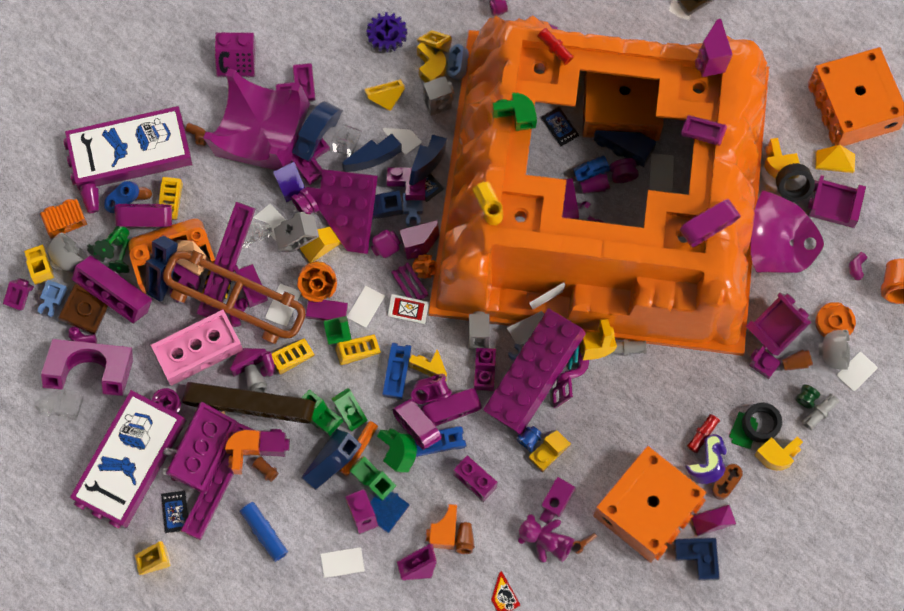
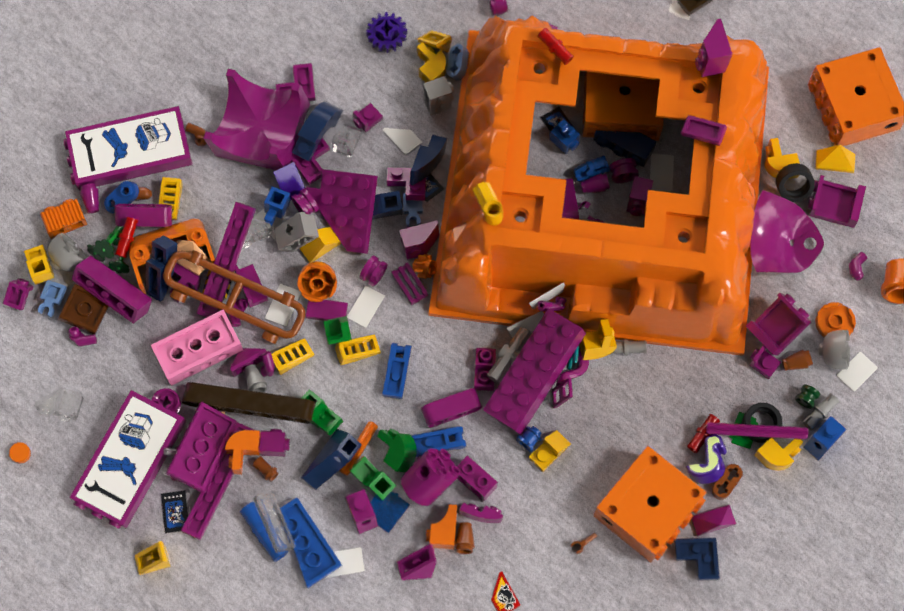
magenta arch [41,339,133,396] -> none
magenta slope [215,32,256,77] -> none
green slope [331,388,368,432] -> none
dark blue slope [342,133,402,172] -> none
yellow slope [364,79,405,111] -> none
magenta head [371,229,401,258] -> none
sticker [388,294,429,324] -> none
magenta beam [392,399,441,450] -> none
yellow slope [409,349,447,381] -> none
magenta piece [411,374,452,404] -> none
light grey brick [469,311,490,349] -> none
green brick [492,93,537,131] -> none
magenta piece [518,514,574,563] -> none
magenta torso [539,476,576,524] -> none
magenta beam [679,199,741,247] -> none
none -> orange tile [9,442,31,464]
none -> red pin [114,217,138,258]
none -> clear tile [253,492,296,553]
none -> blue brick [264,186,290,227]
none -> blue wing [280,498,342,589]
none -> magenta bracket [352,103,383,133]
none -> magenta wheel [359,255,388,287]
none -> magenta cylinder [401,448,461,506]
none -> magenta slope [459,502,503,523]
none -> light grey piece [487,327,532,385]
none -> magenta arm [537,296,566,311]
none -> blue brick [549,119,580,154]
none -> magenta brick [626,176,654,216]
none -> magenta axle [706,422,808,439]
none -> blue torso [804,416,846,461]

